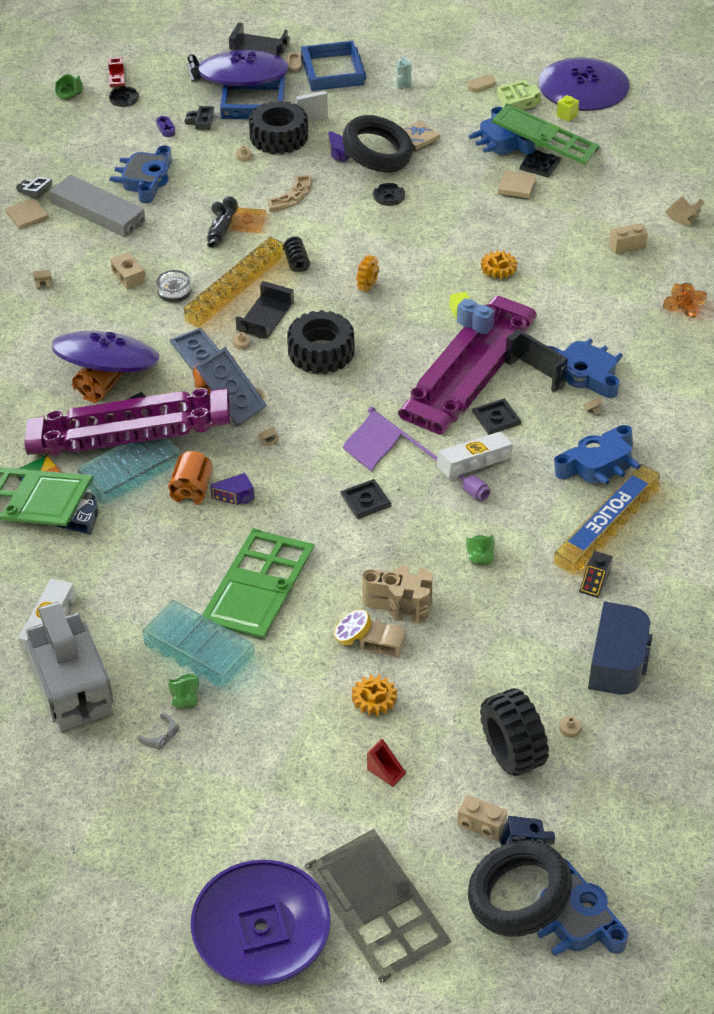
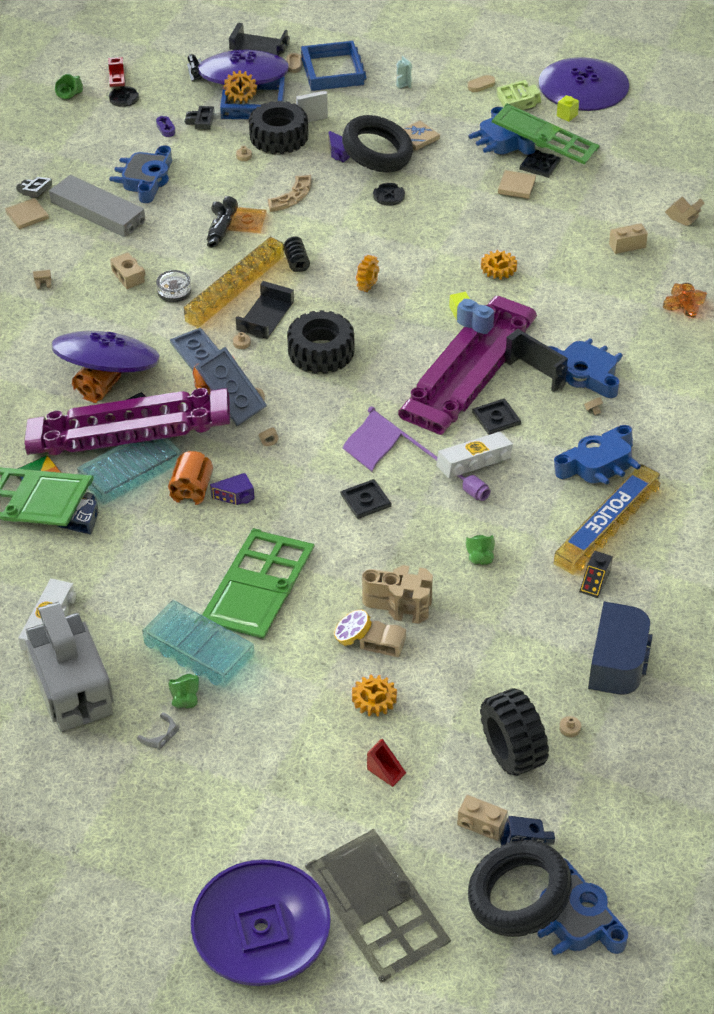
none -> light orange gear [223,70,257,104]

